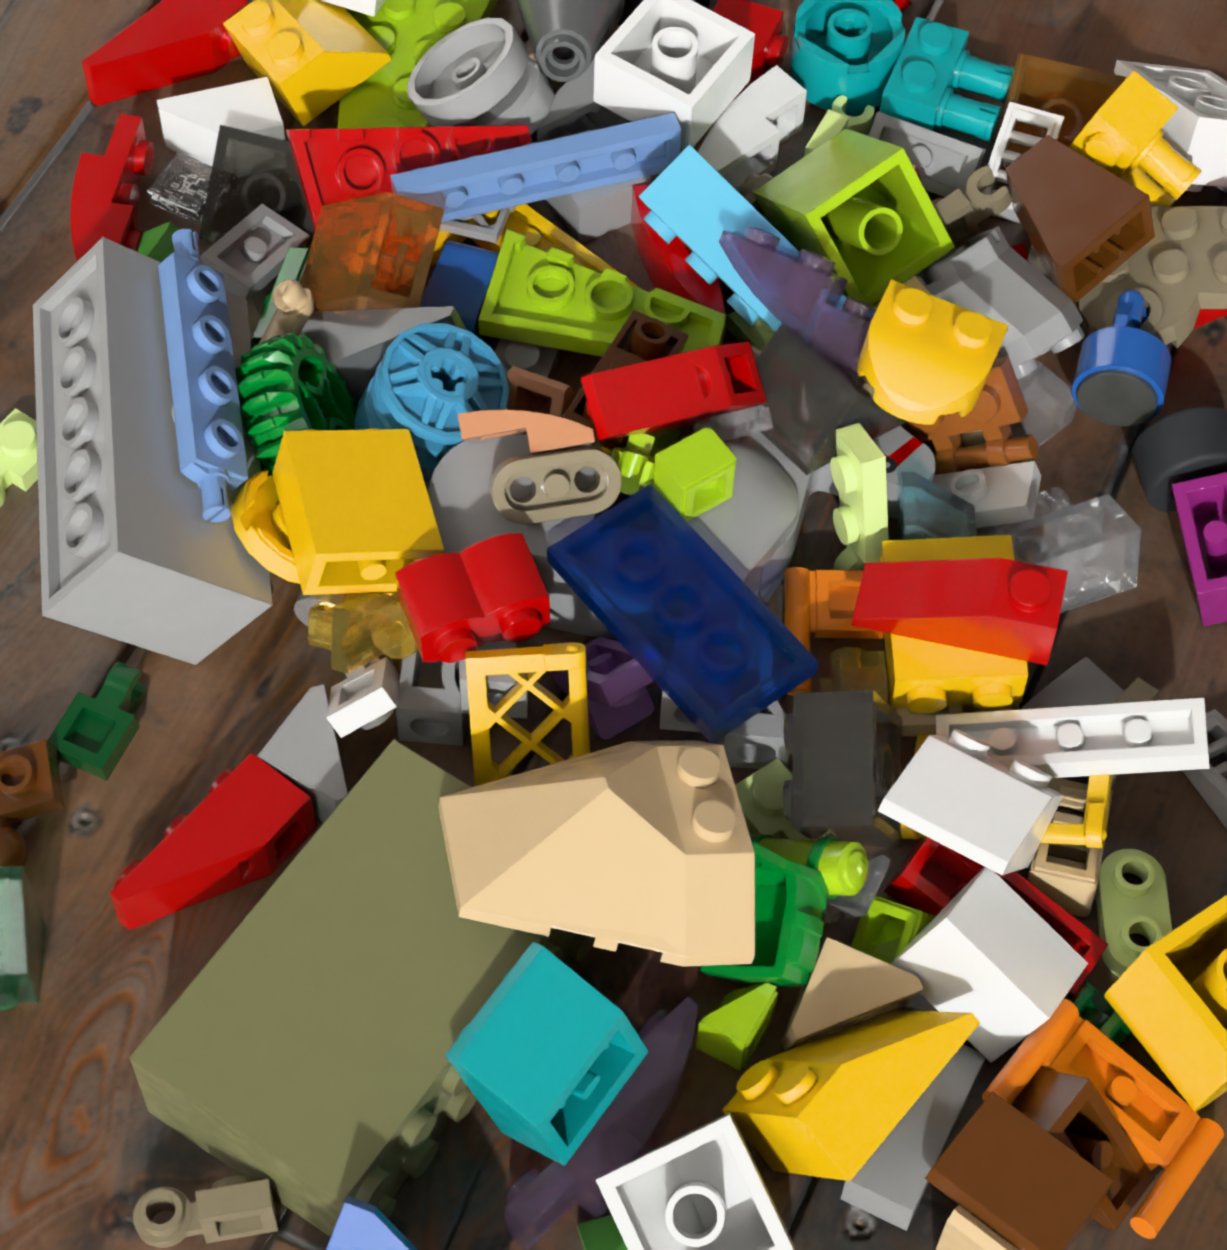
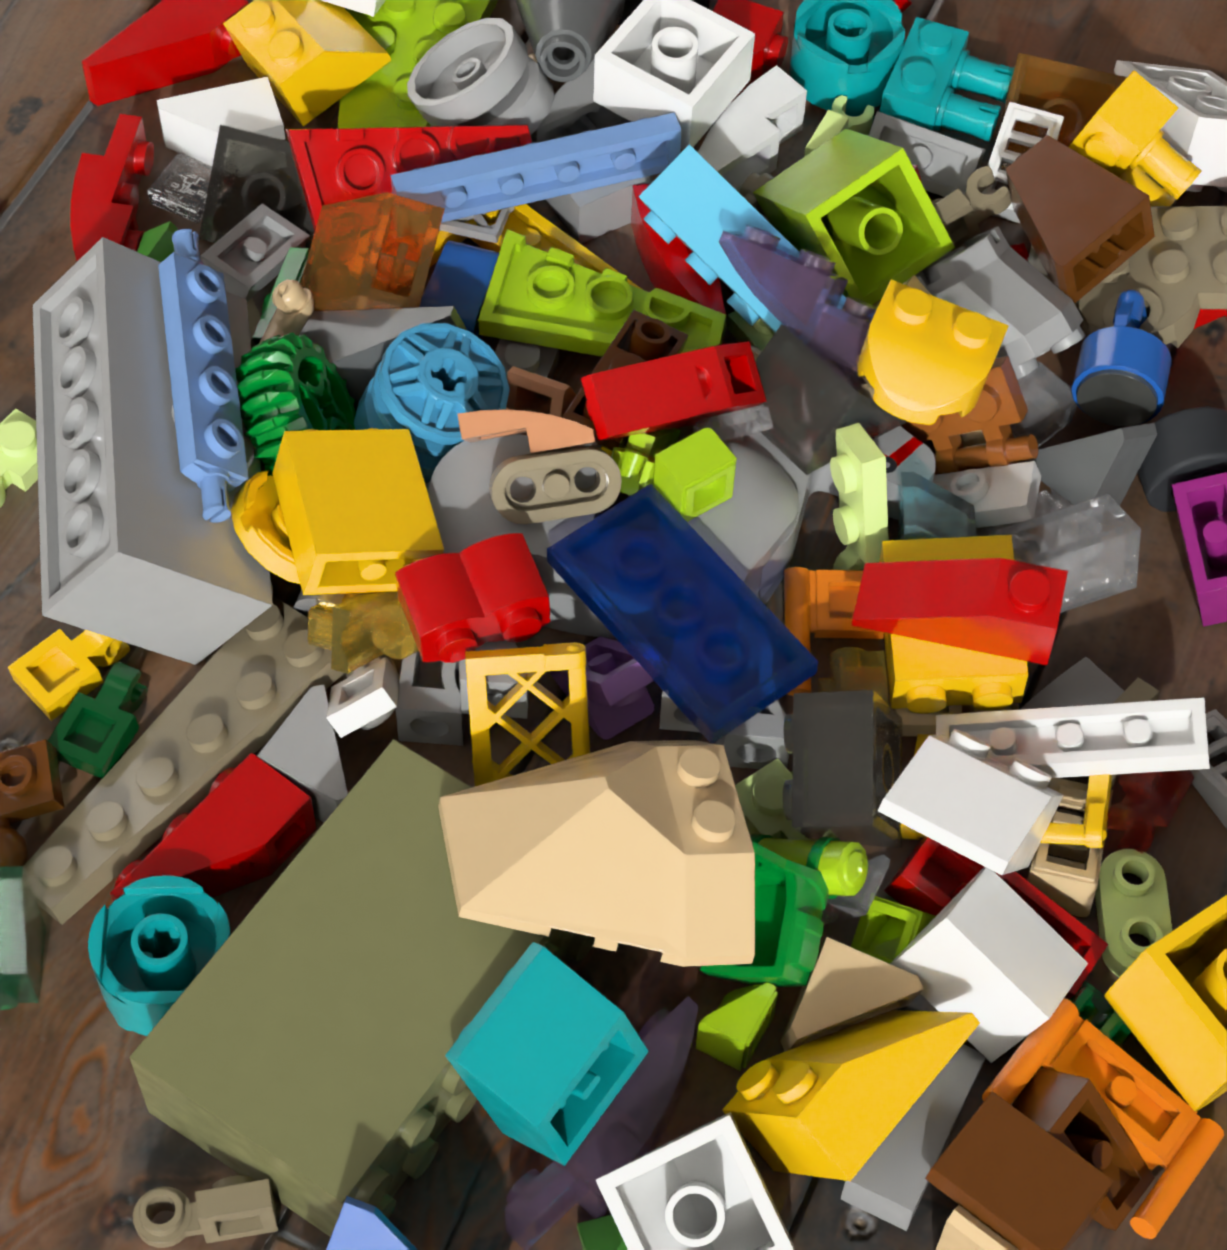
none -> yellow plate [8,629,130,721]
none -> dark tan wing [14,595,355,925]
none -> teal brick [88,875,232,1036]
none -> dark grey slope [1020,423,1157,514]
none -> clear red plate [1107,770,1195,854]

